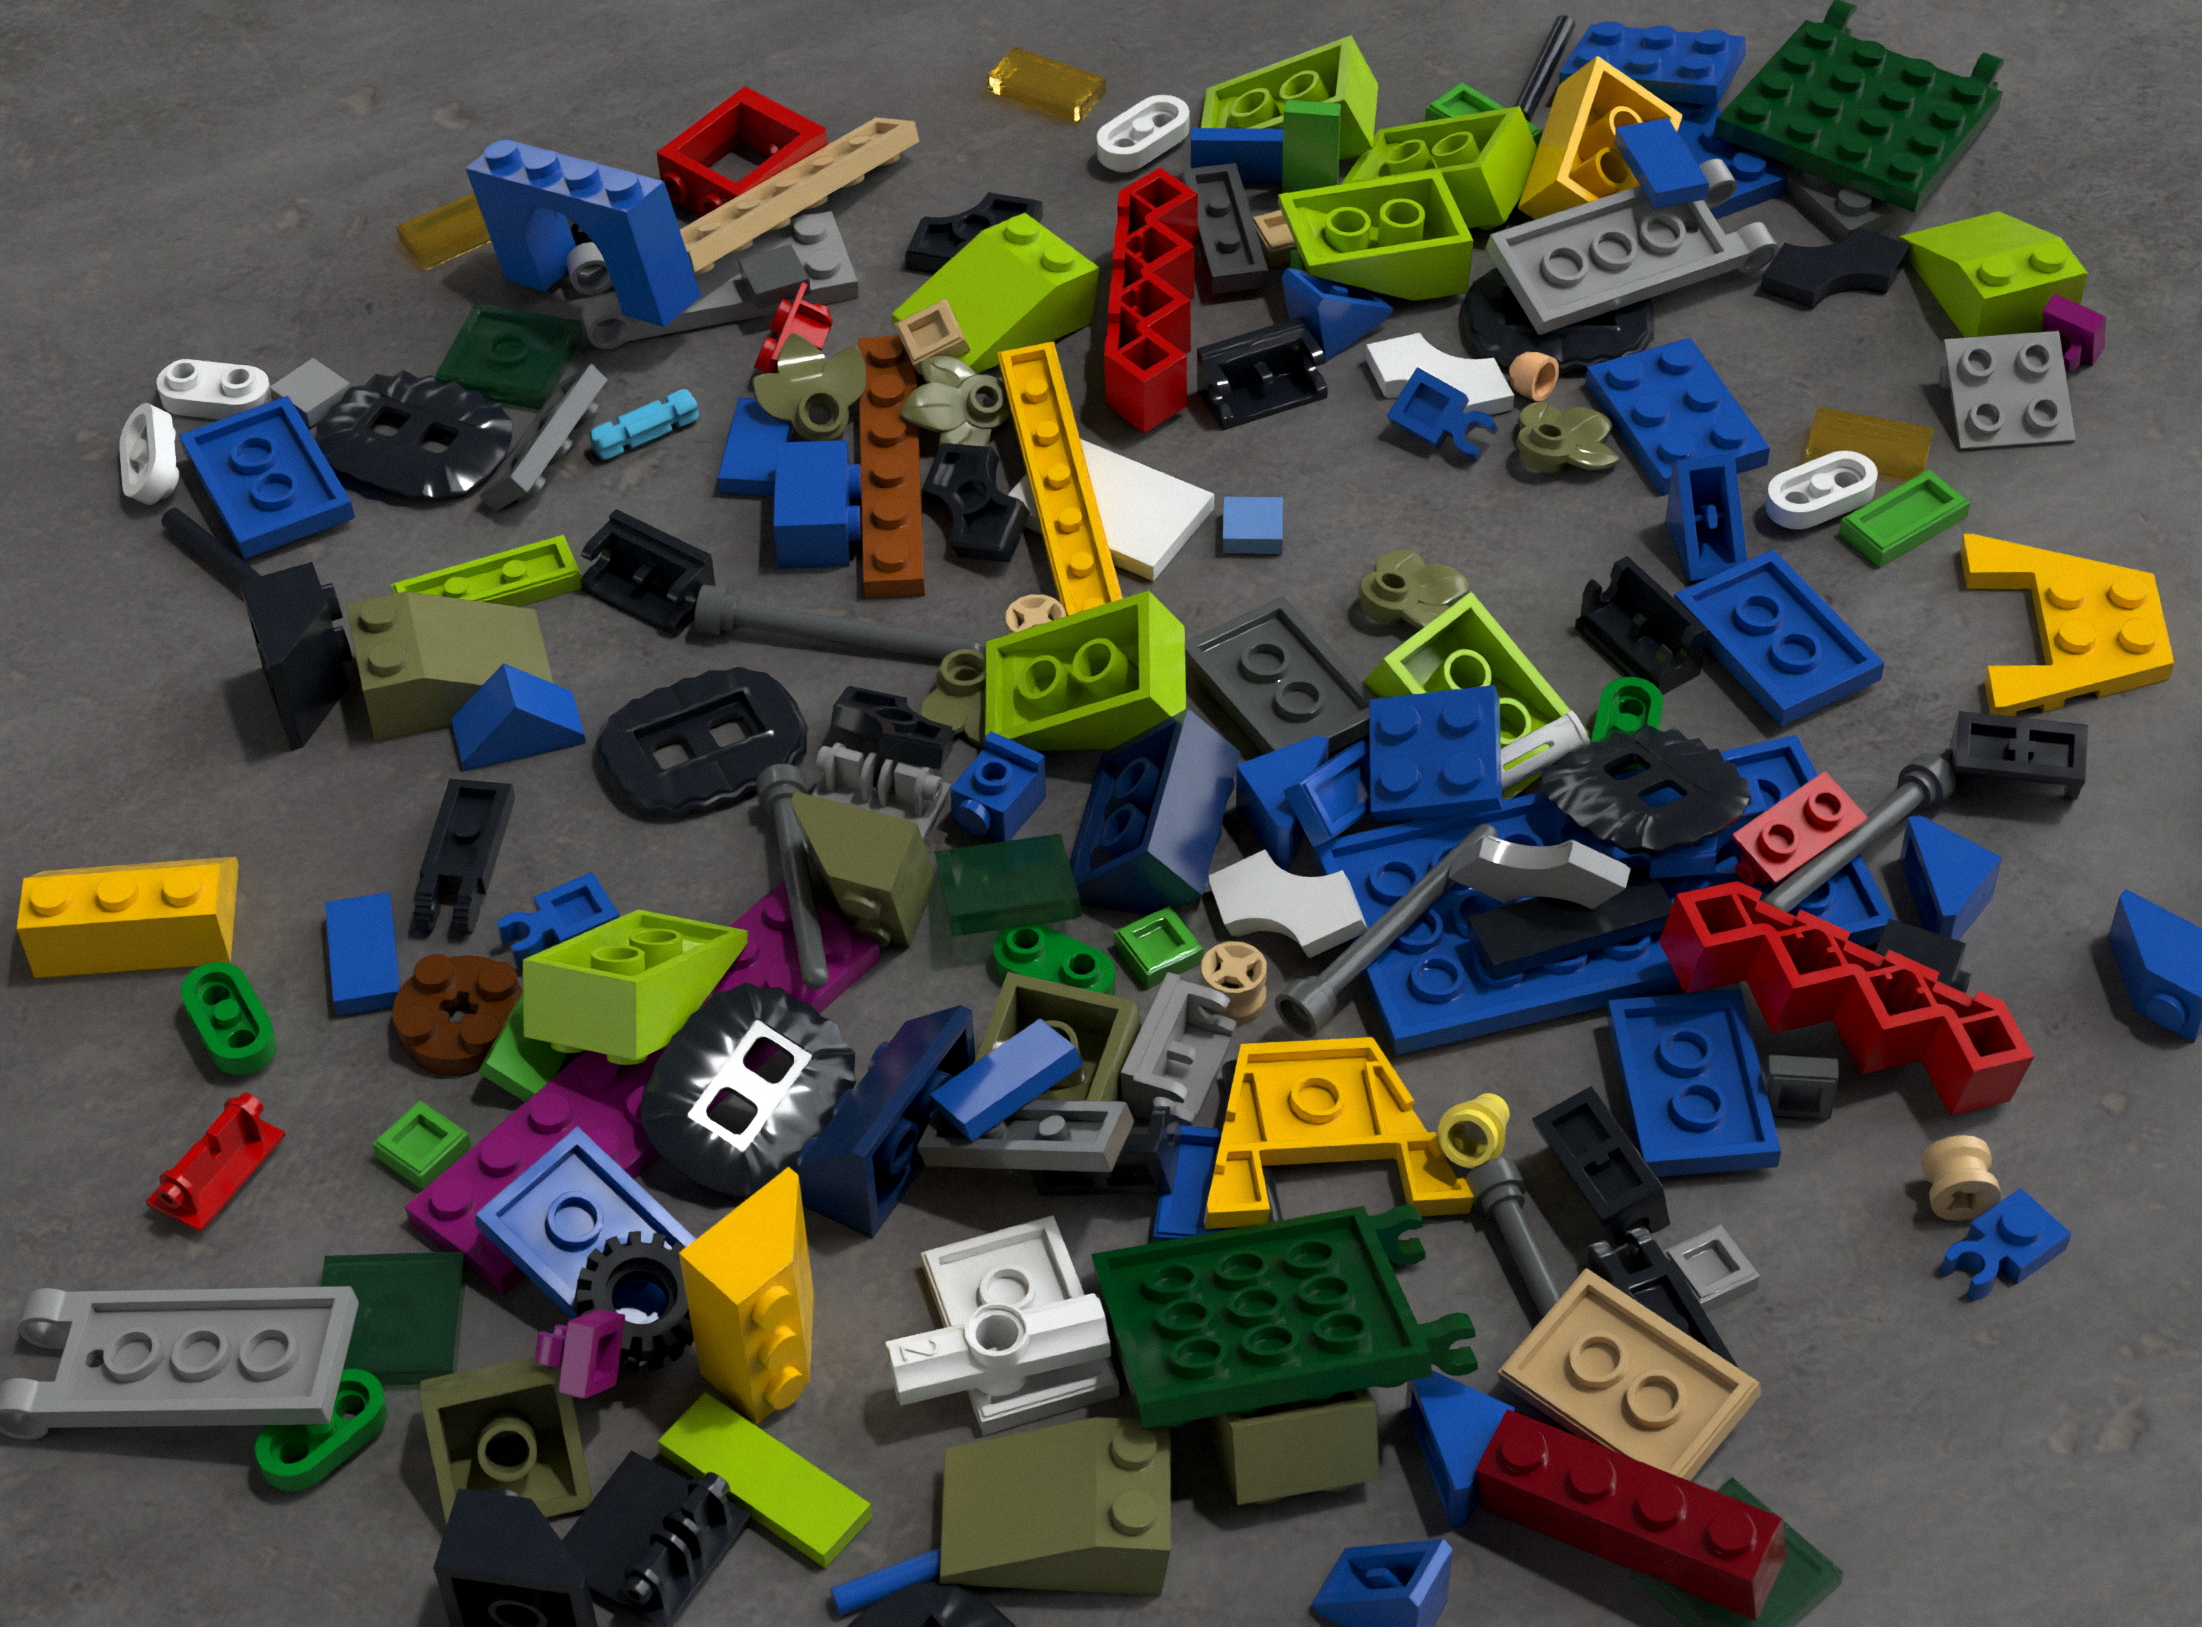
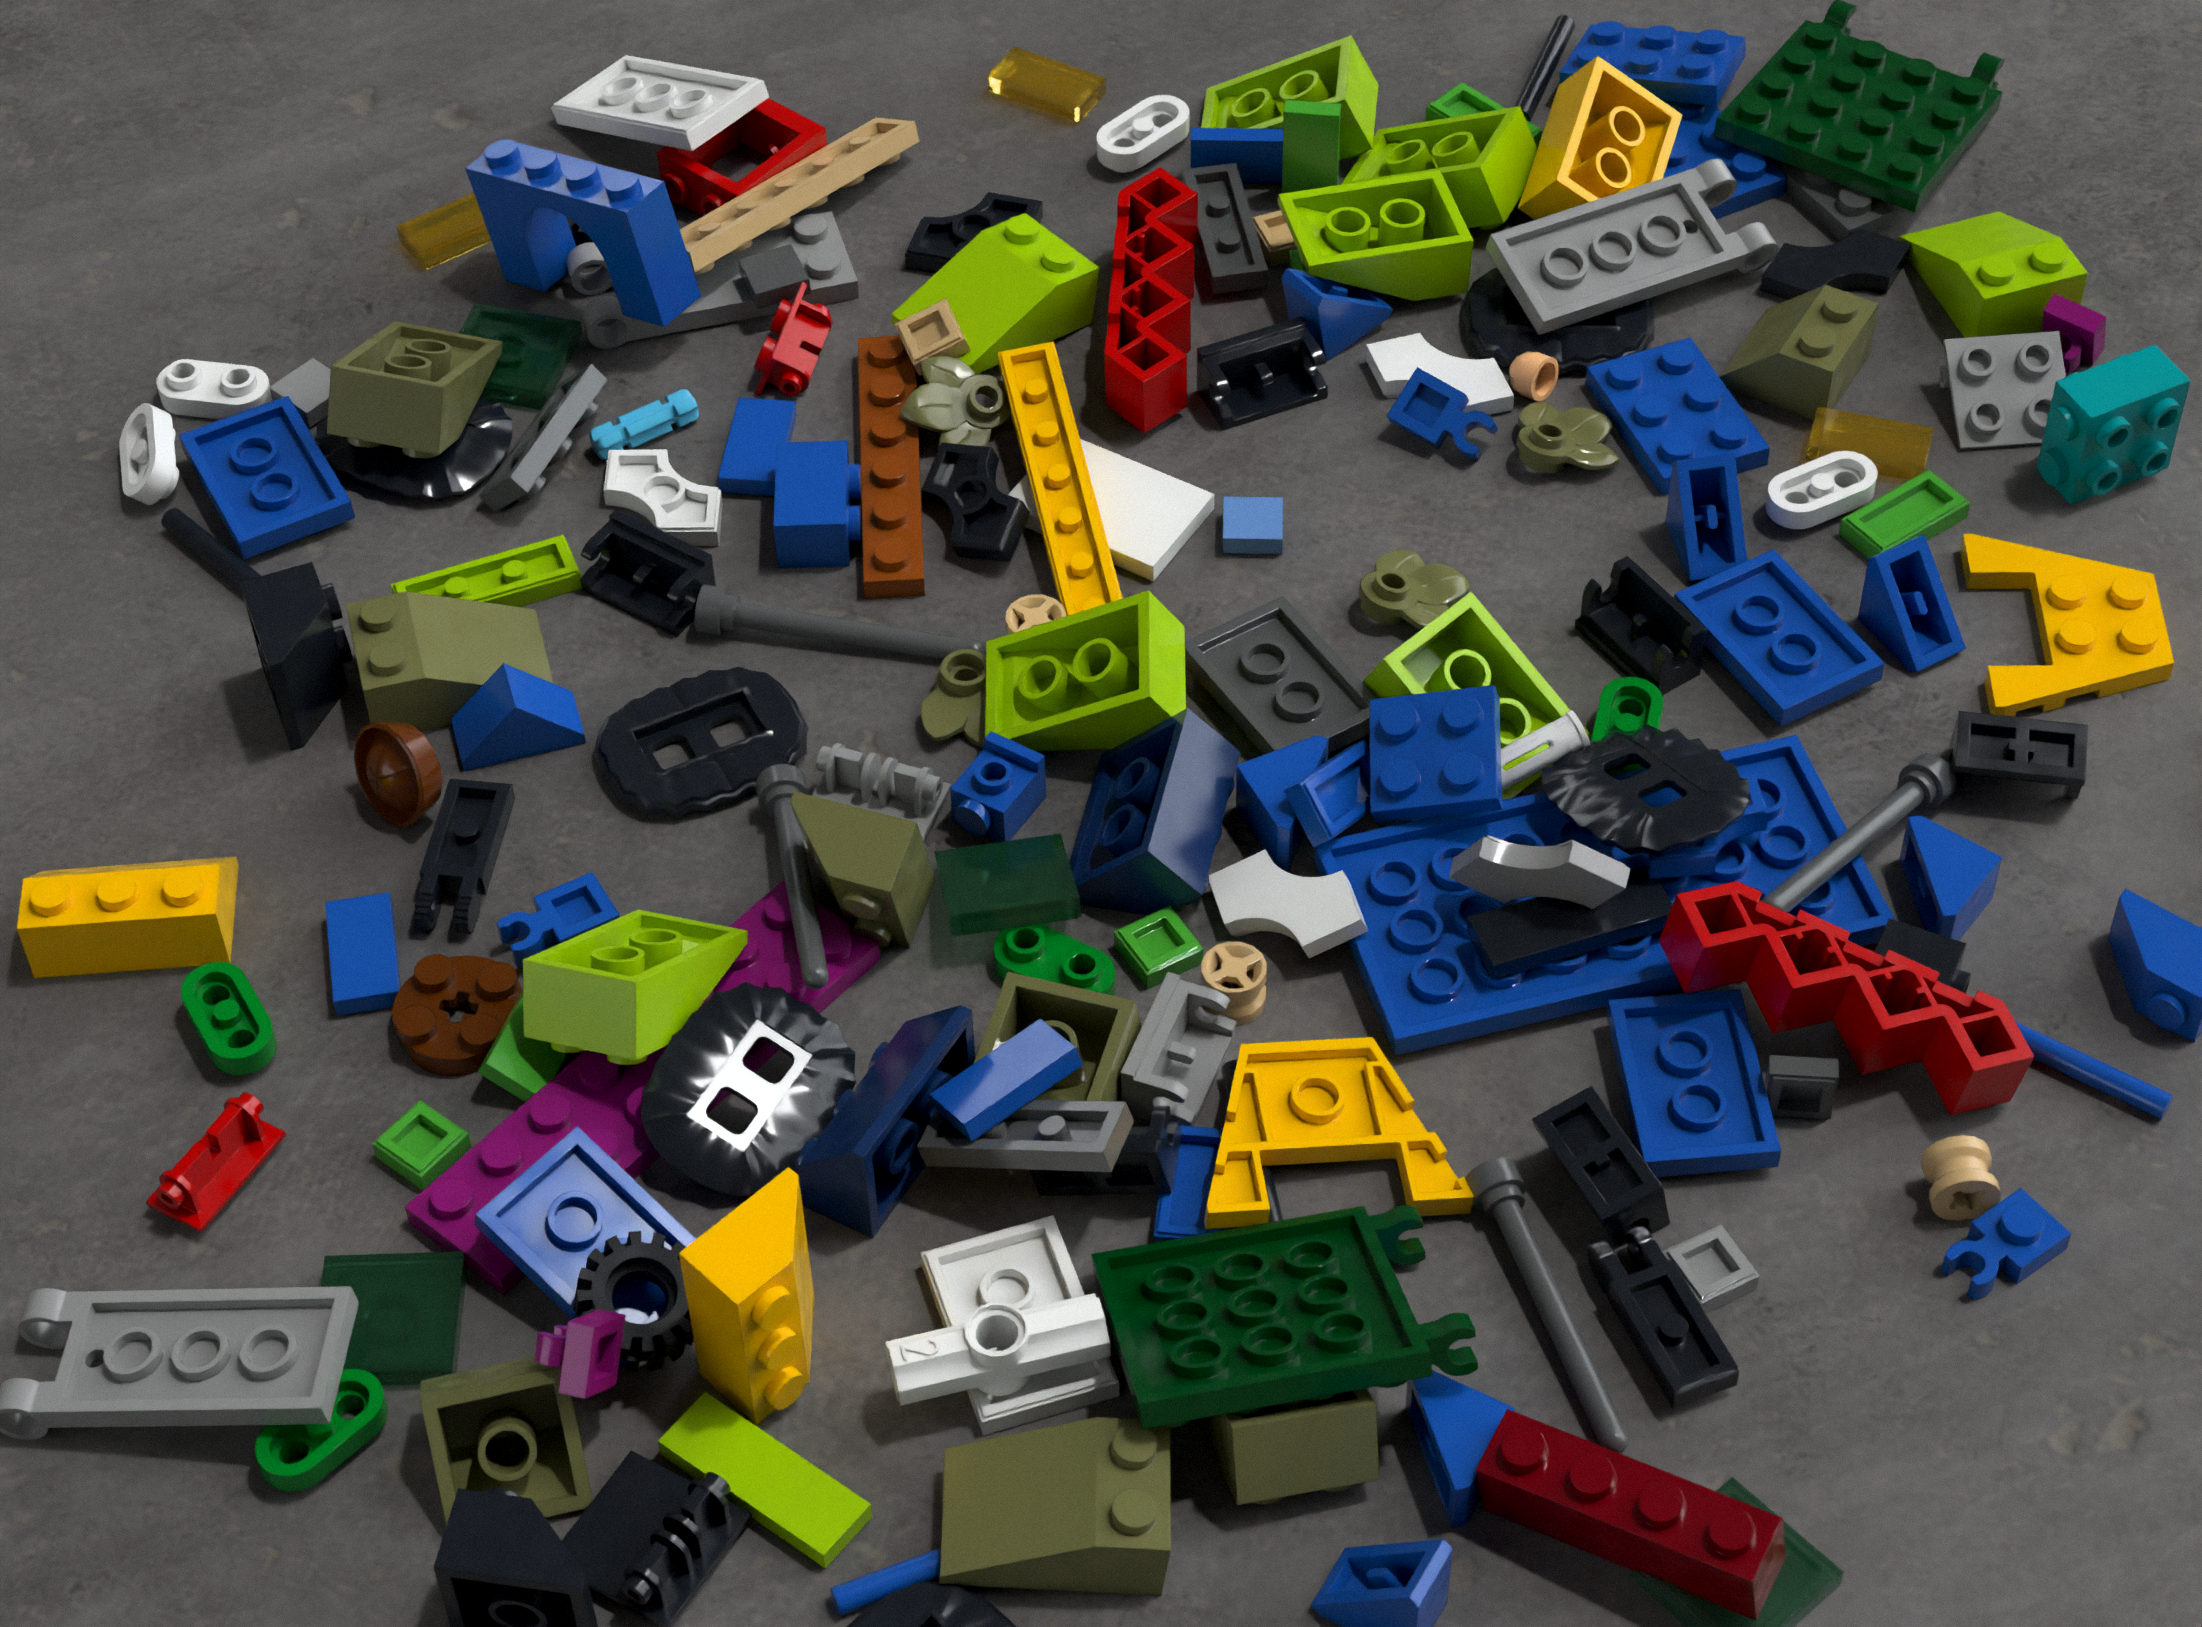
olive plate [753,333,866,442] -> none
black tile [831,686,955,770] -> none
dark grey piece [1275,824,1498,1037] -> none
light yellow cone [1438,1093,1510,1169] -> none
tan tile [1498,1268,1761,1481] -> none
blue tile [1614,118,1709,209] -> none
hinge [1731,771,1869,885] -> none
none -> olive slope [327,321,503,458]
none -> reddish brown hat [354,722,443,828]
none -> white tile [551,55,769,151]
none -> white tile [603,449,723,546]
none -> olive slope [1719,285,1879,423]
none -> blue slope [1858,534,1966,672]
none -> blue bar [2015,1021,2173,1120]
none -> teal brick [2036,344,2191,505]

